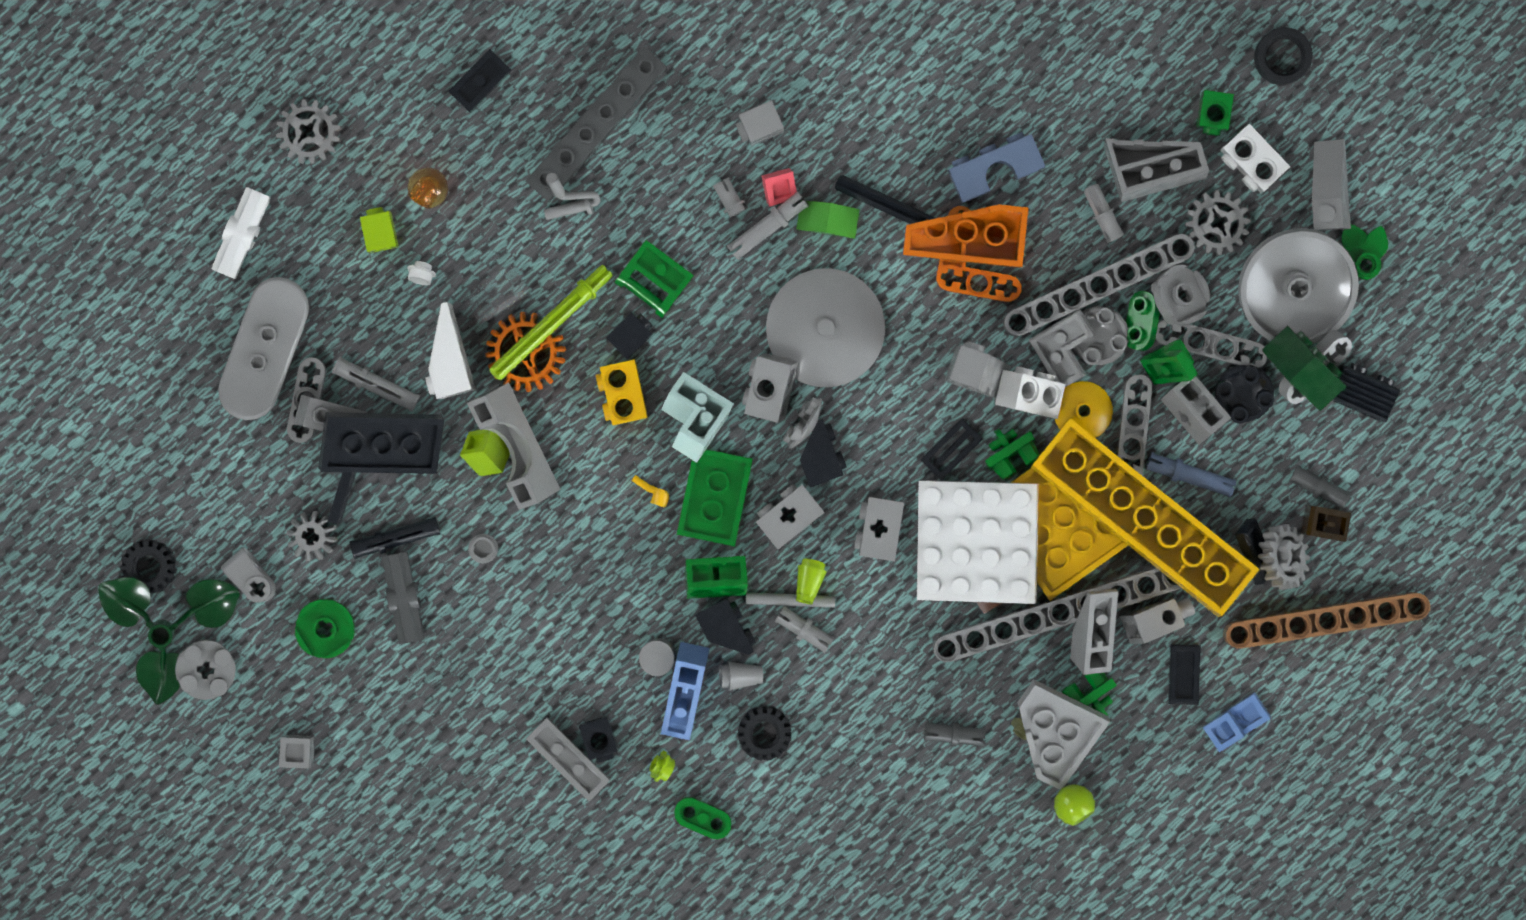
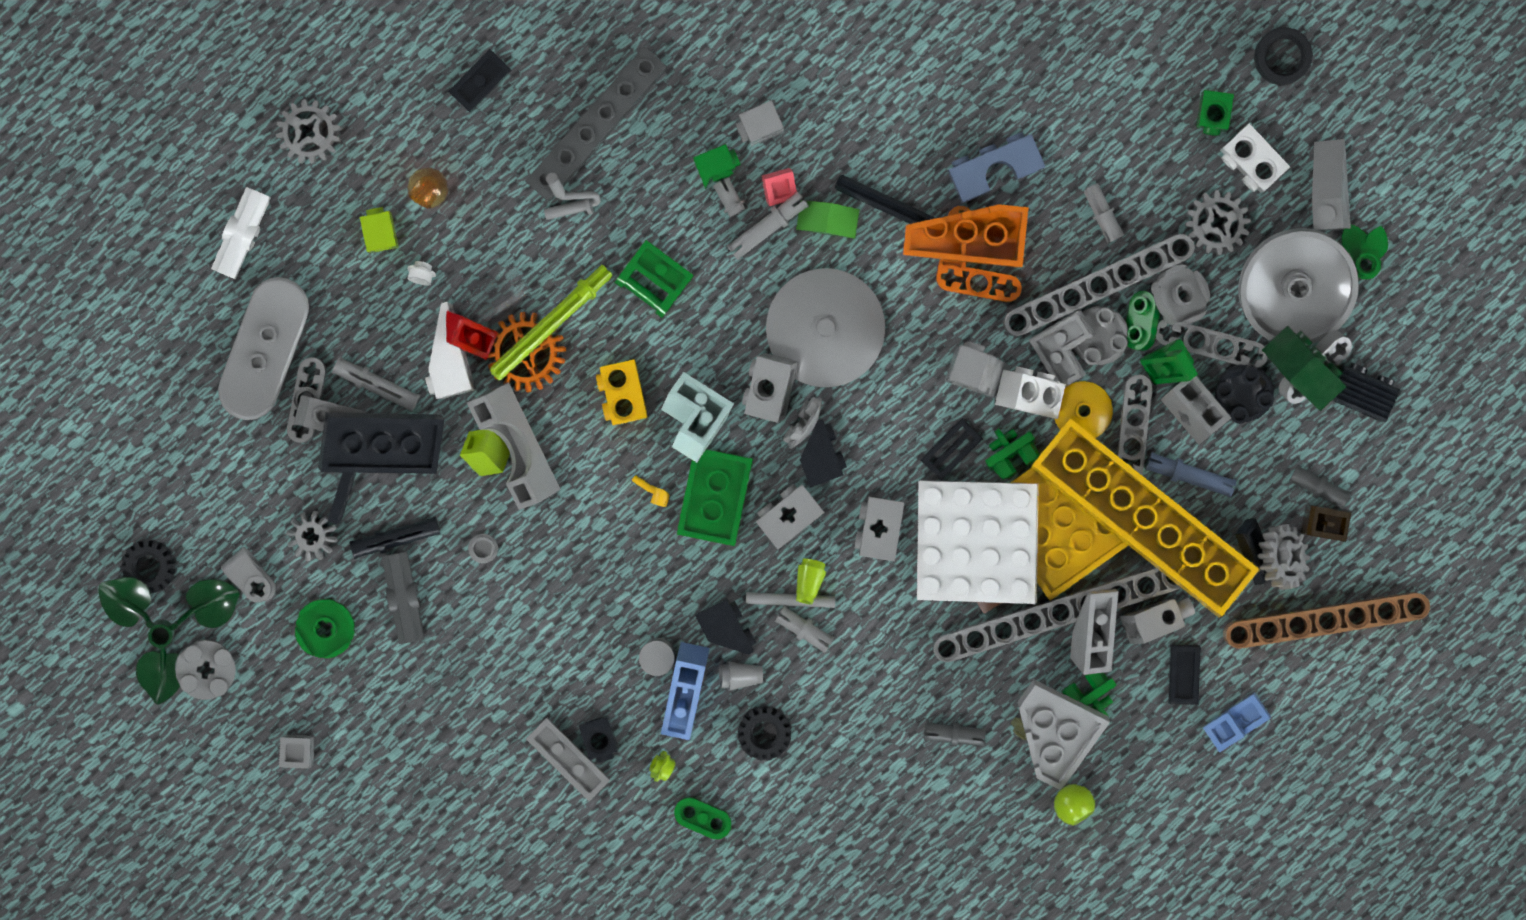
black brick [606,313,653,359] -> none
green brick [685,556,748,599] -> none
light grey wedge [1104,138,1209,202] -> none
none -> red slope [446,311,498,360]
none -> green window [693,144,741,190]

